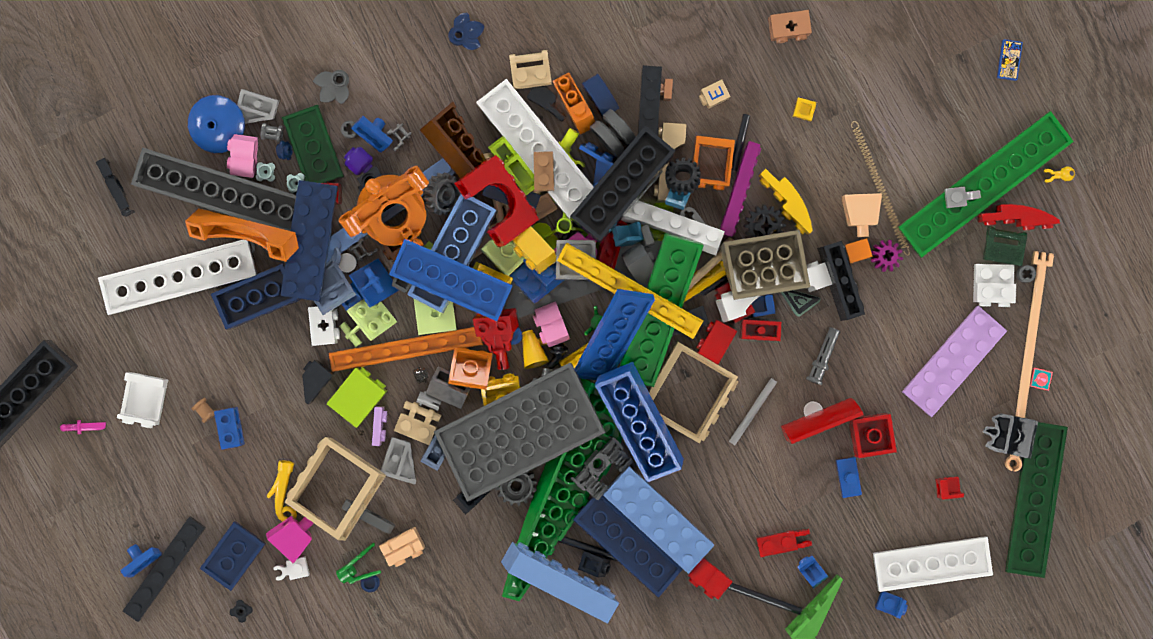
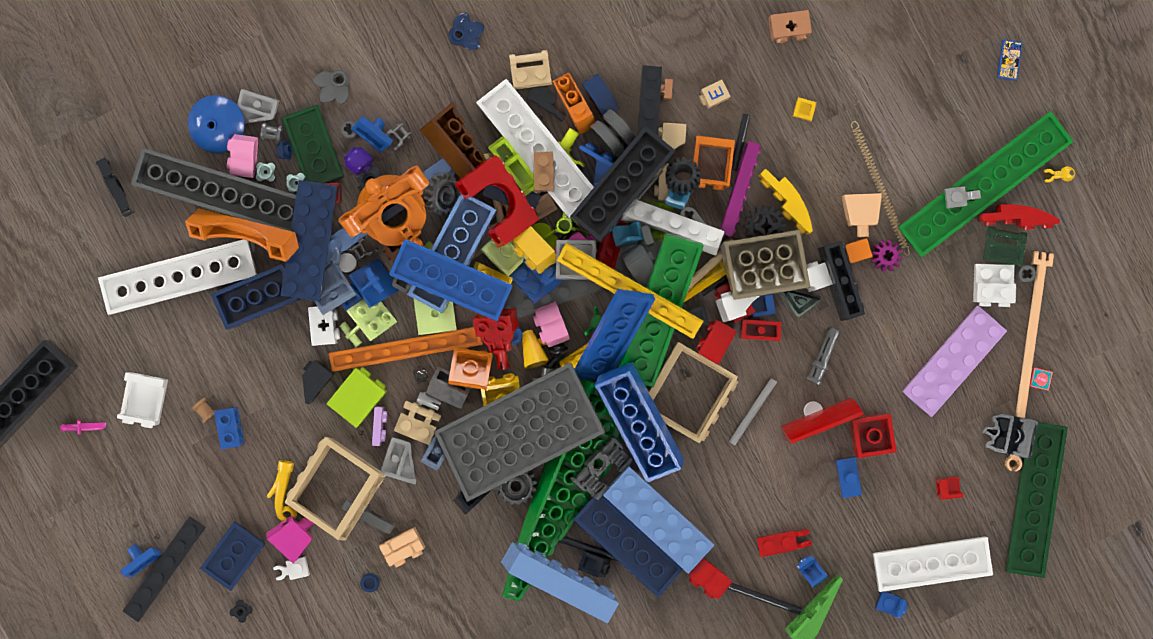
green plant [336,543,381,584] -> none

